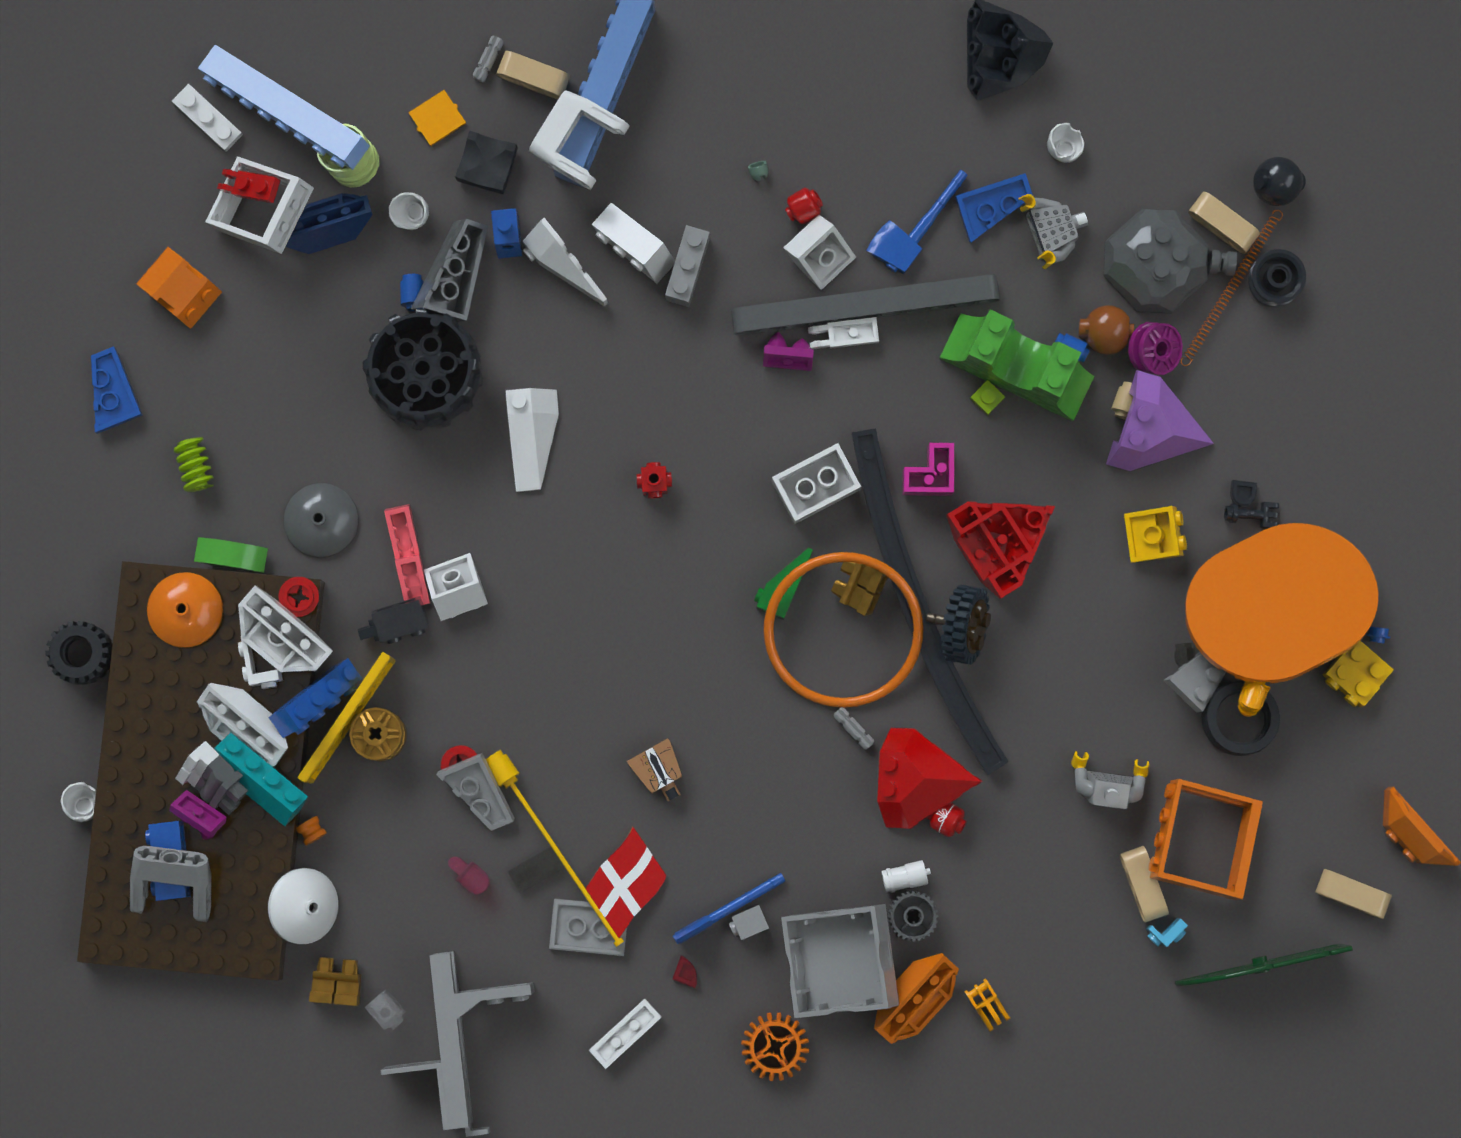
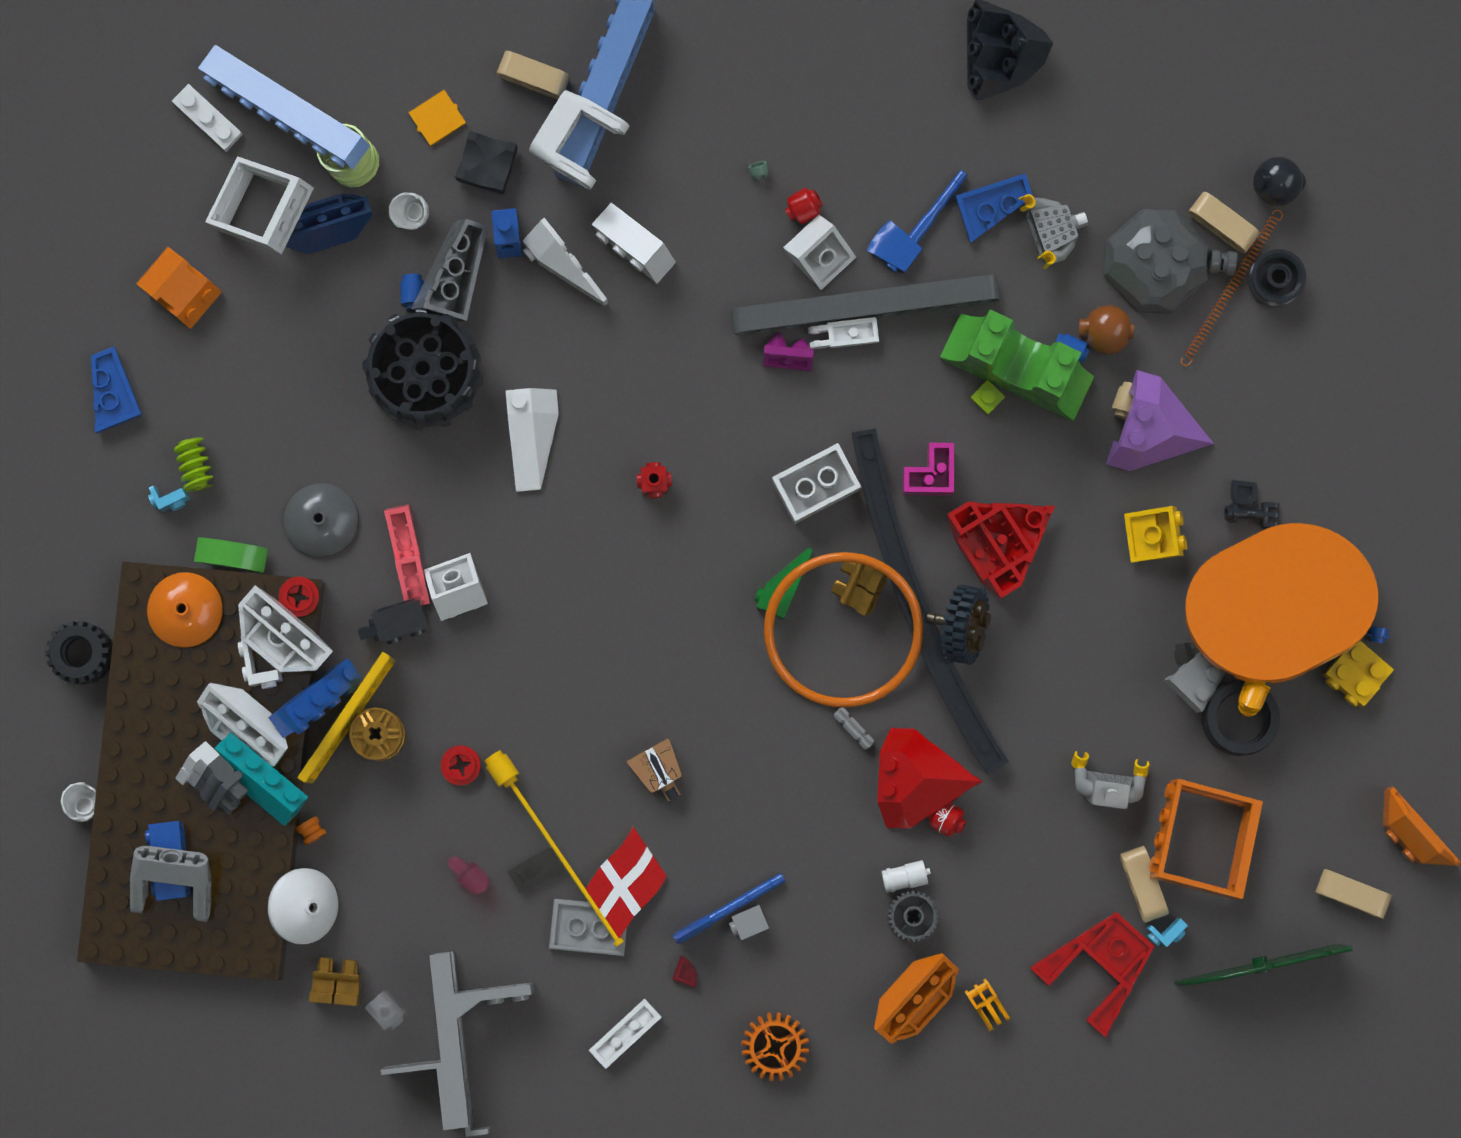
magenta tile [169,790,227,840] -> none
red hinge [217,169,281,203] -> none
light grey wing [436,753,515,831] -> none
light grey axle [473,35,503,82] -> none
light grey brick [665,225,710,307] -> none
light grey tile [781,904,899,1018] -> none
white hair [1047,123,1085,163] -> none
magenta wheel [1128,322,1183,375] -> none
none -> medium azure bracket [148,485,190,512]
none -> red wing [1030,911,1154,1037]

